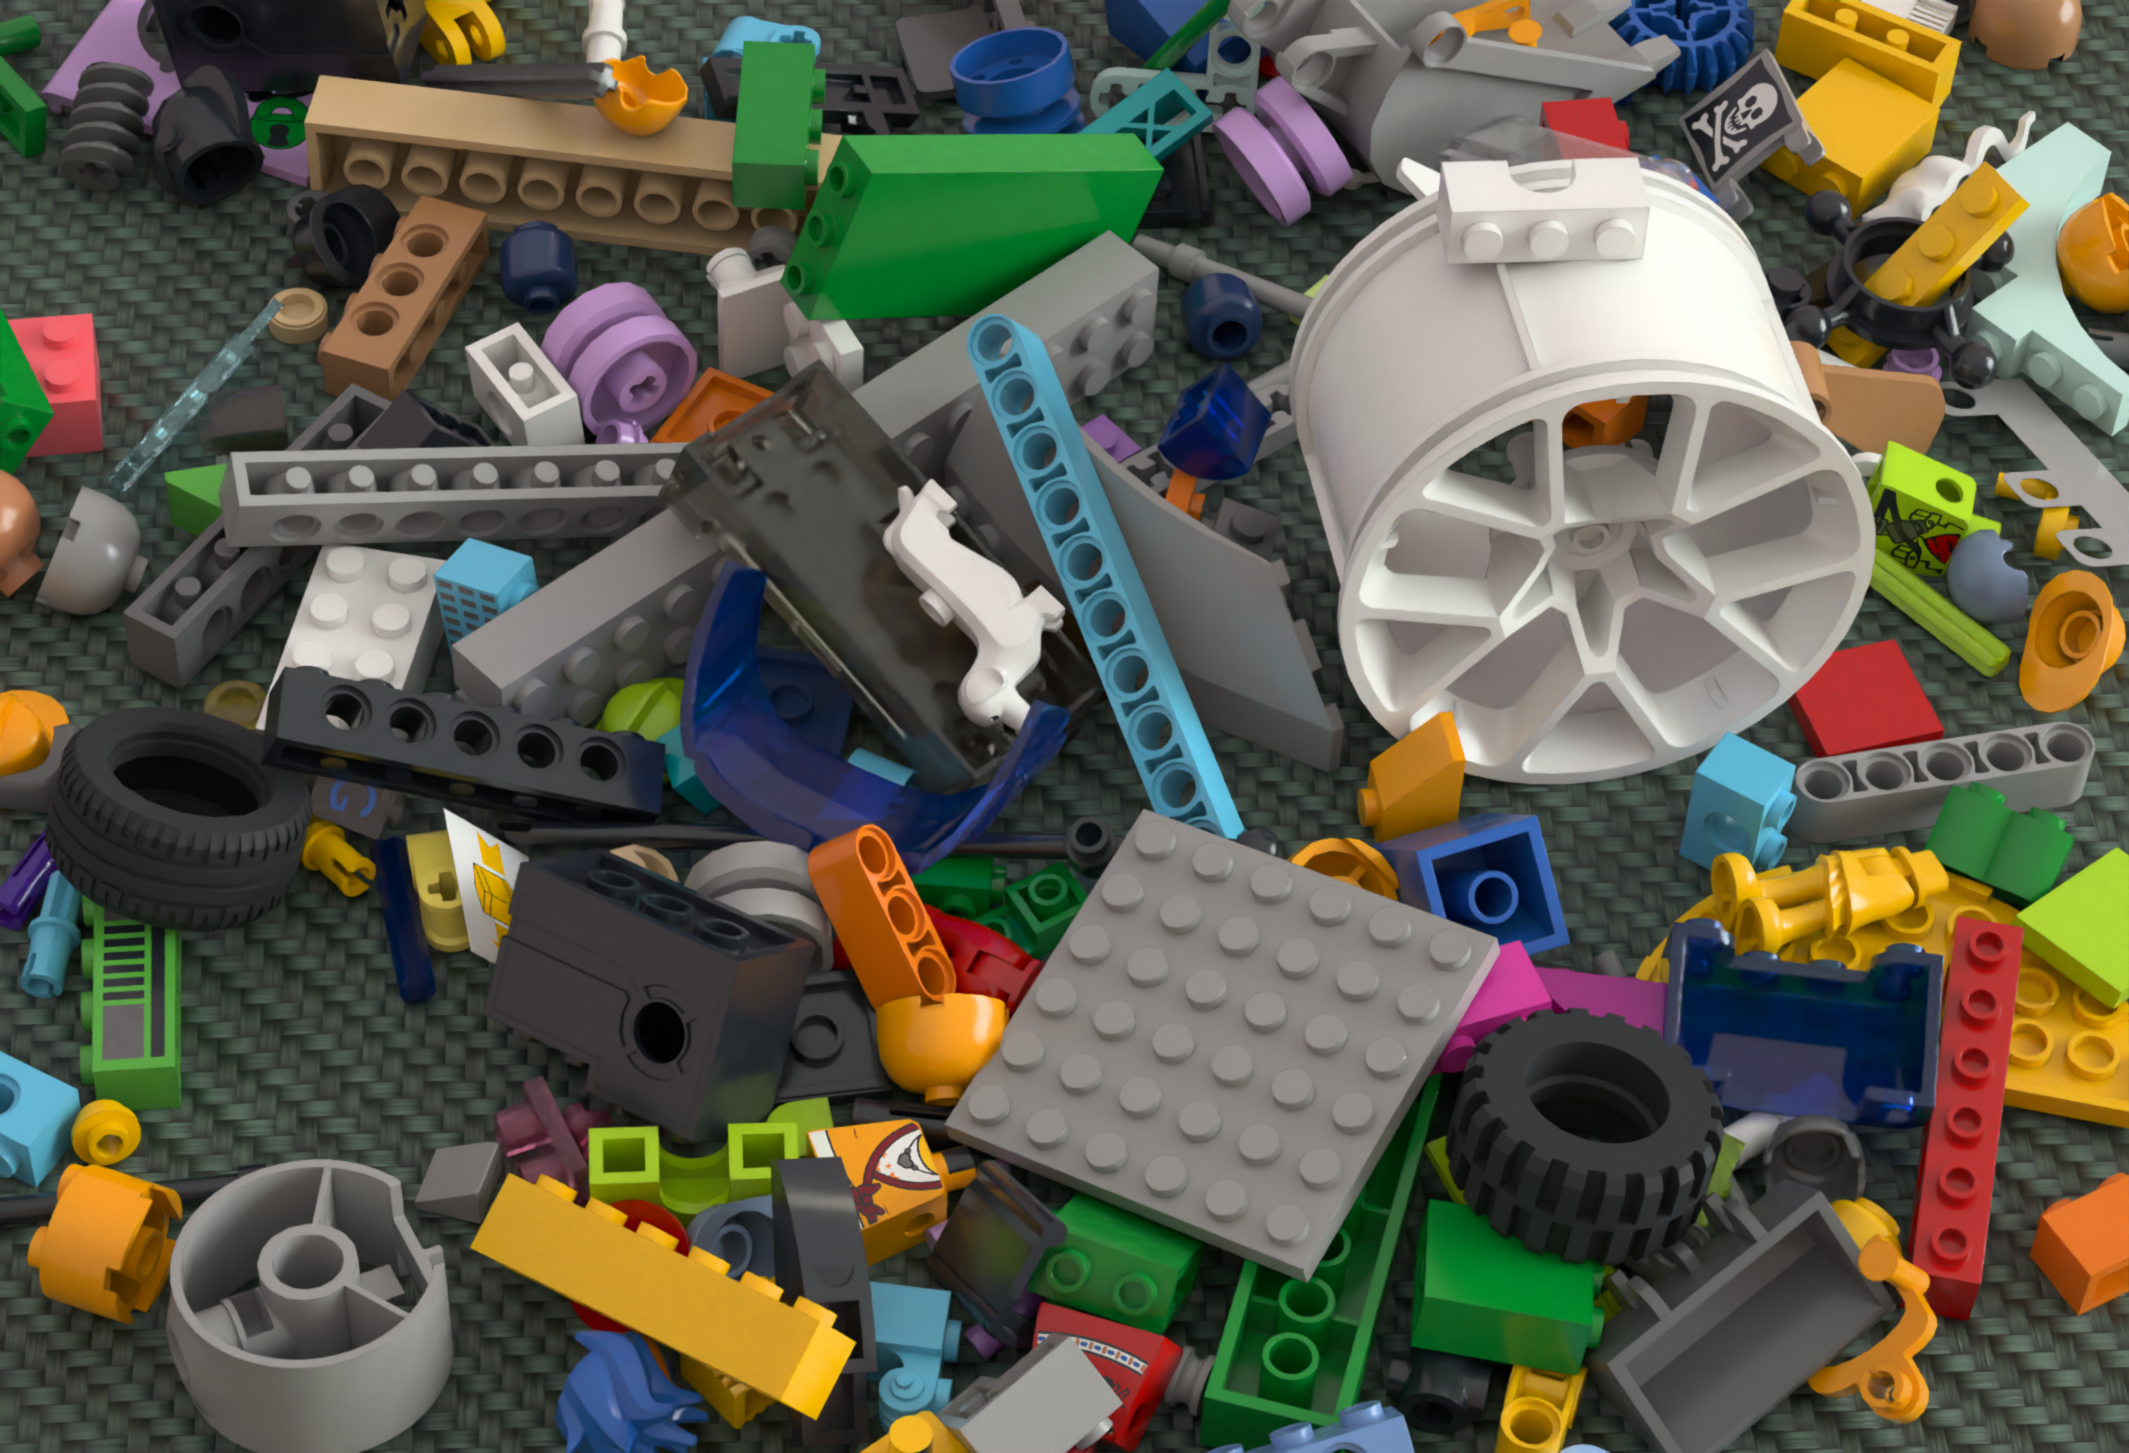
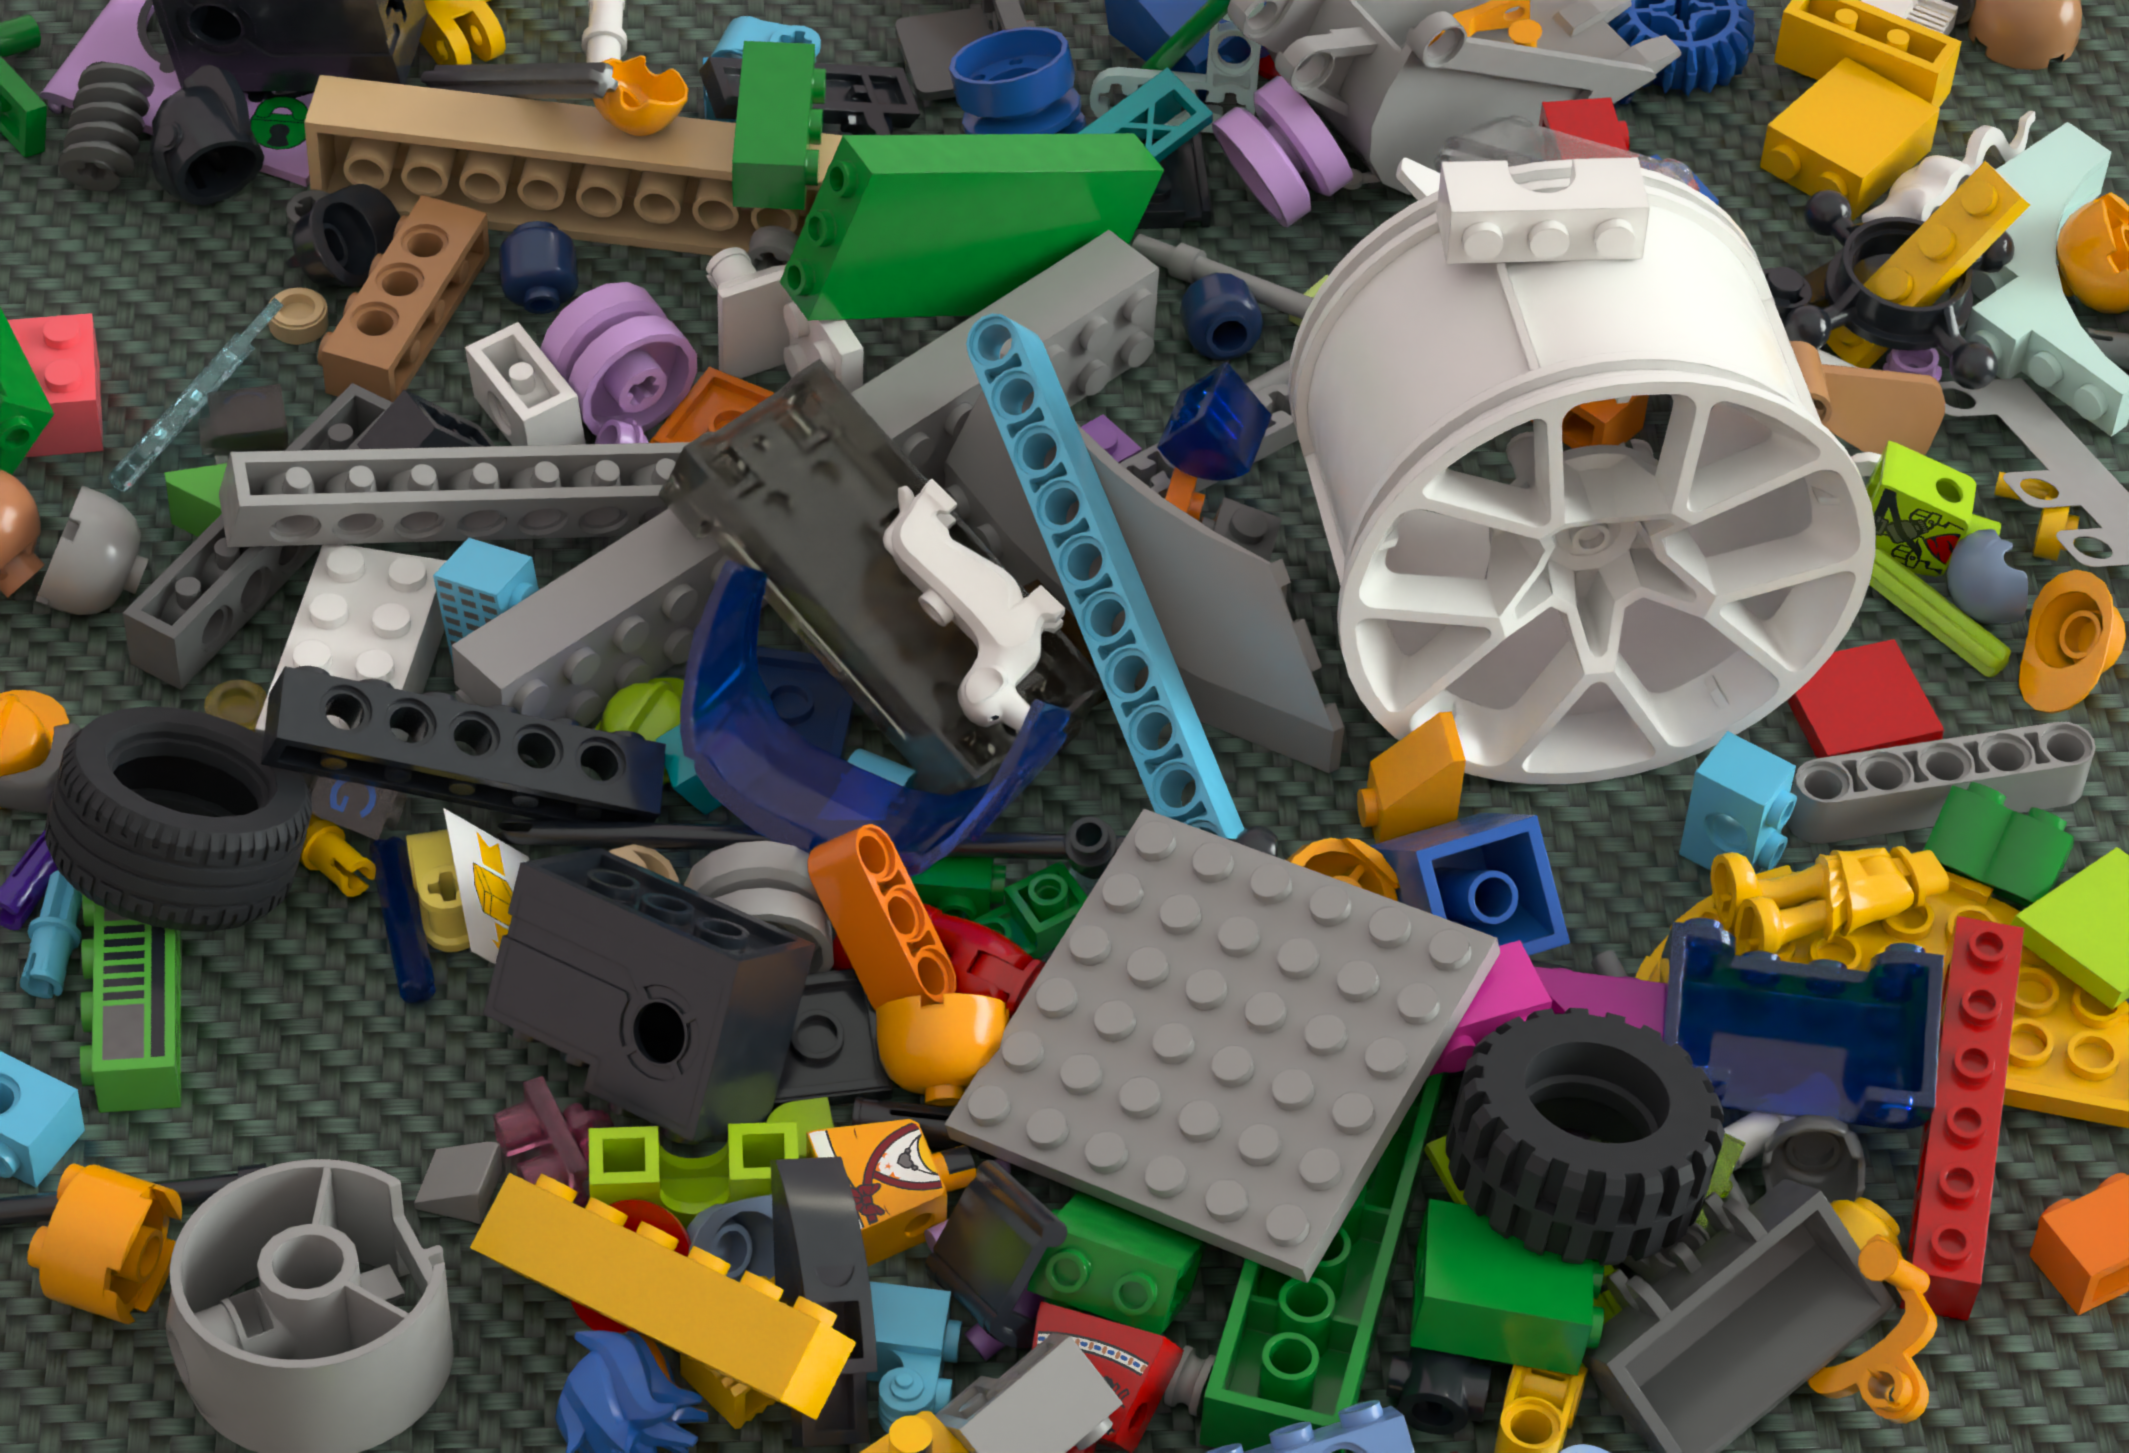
yellow plate [71,1099,141,1165] -> none
flag [1678,48,1826,224] -> none

